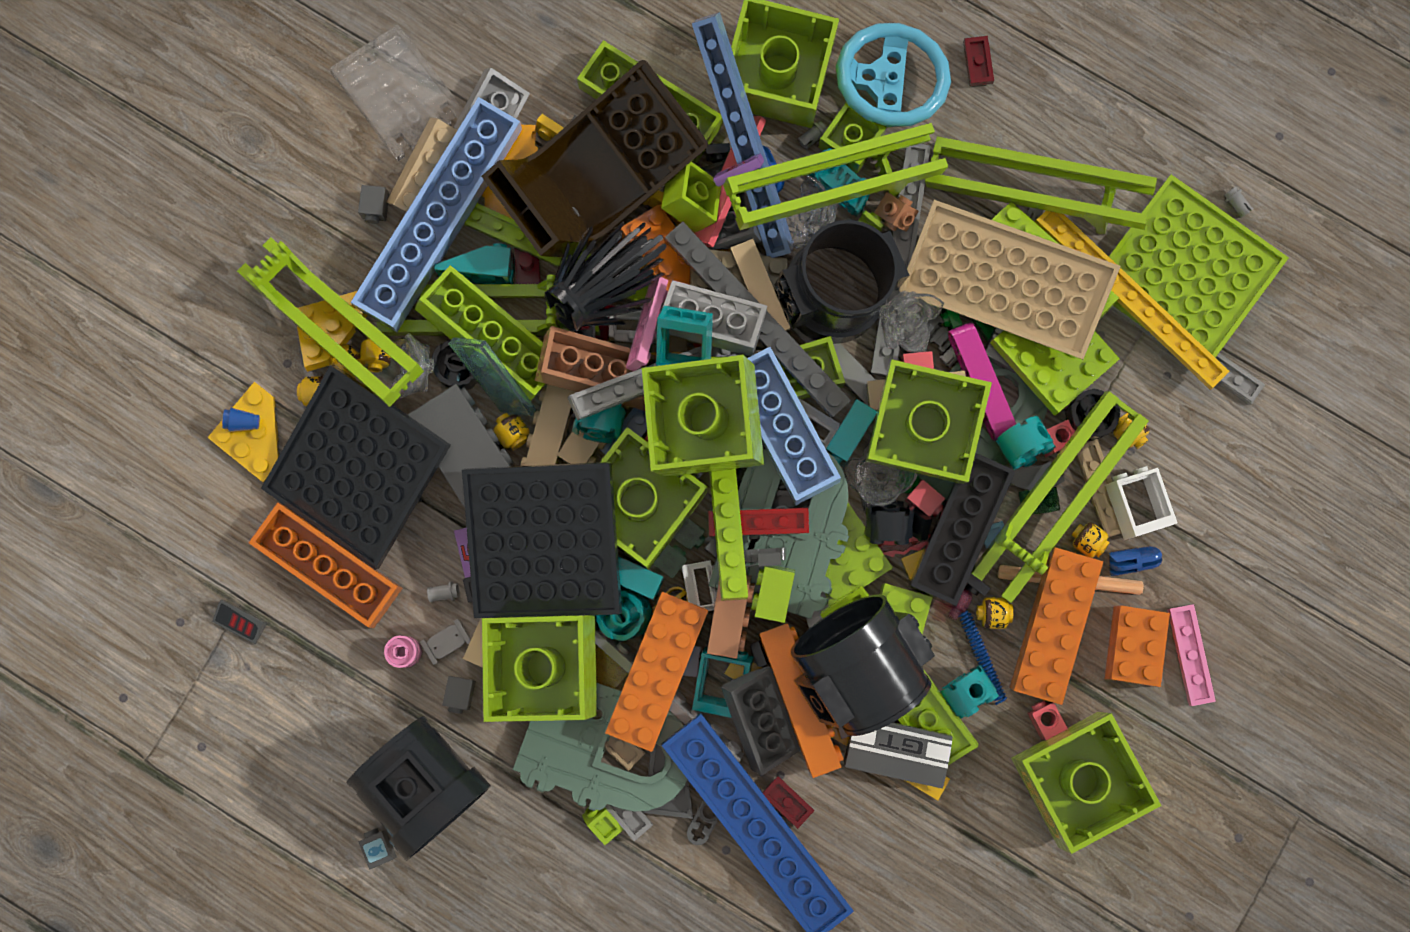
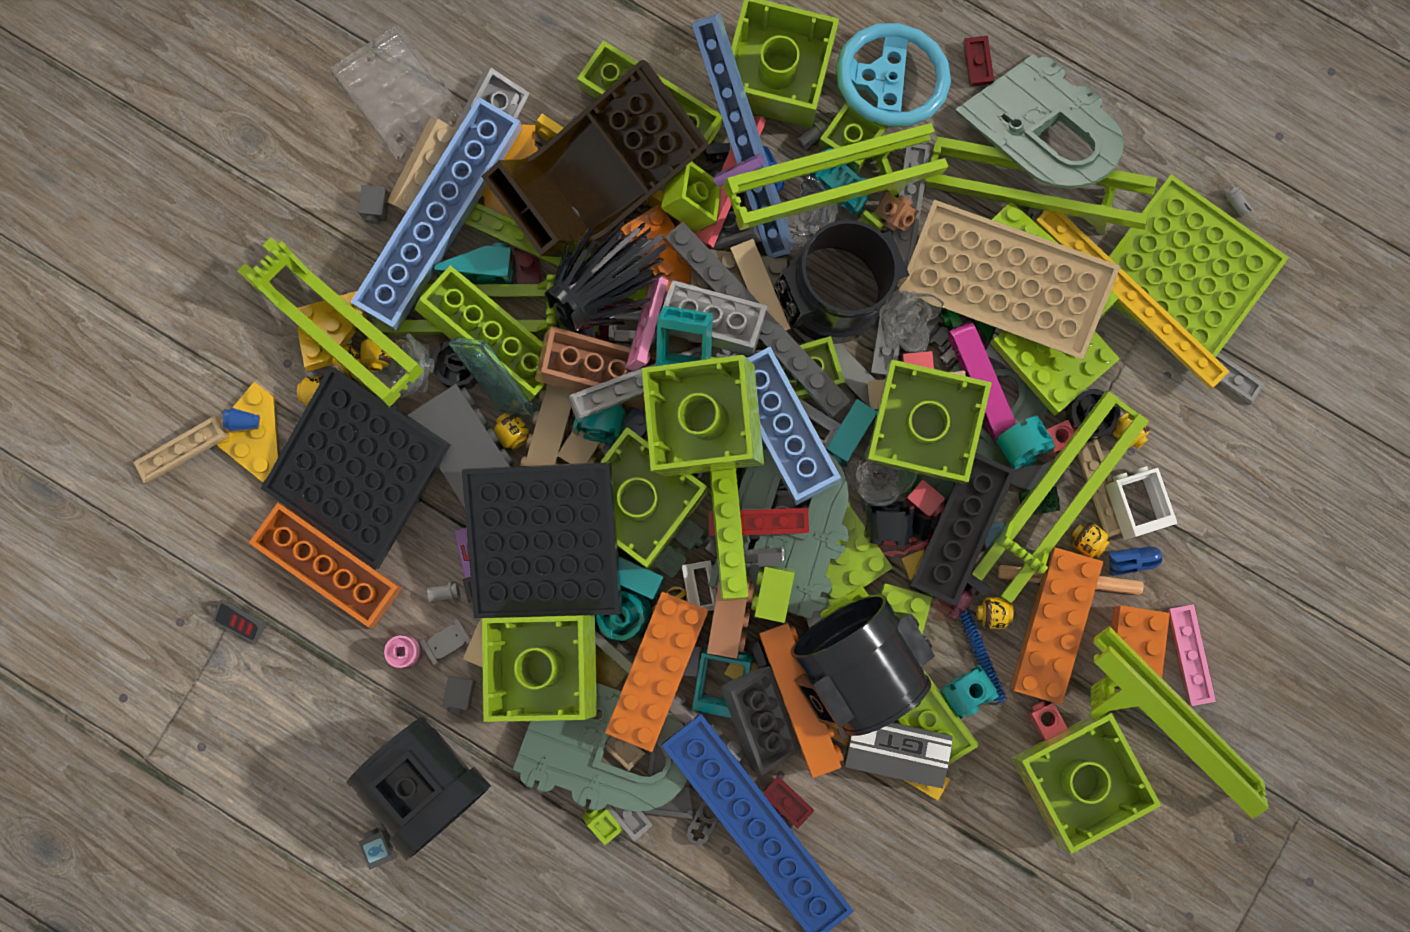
none -> tan tile [133,416,229,484]
none -> sand green door [955,54,1124,189]
none -> lime piece [1091,626,1269,819]

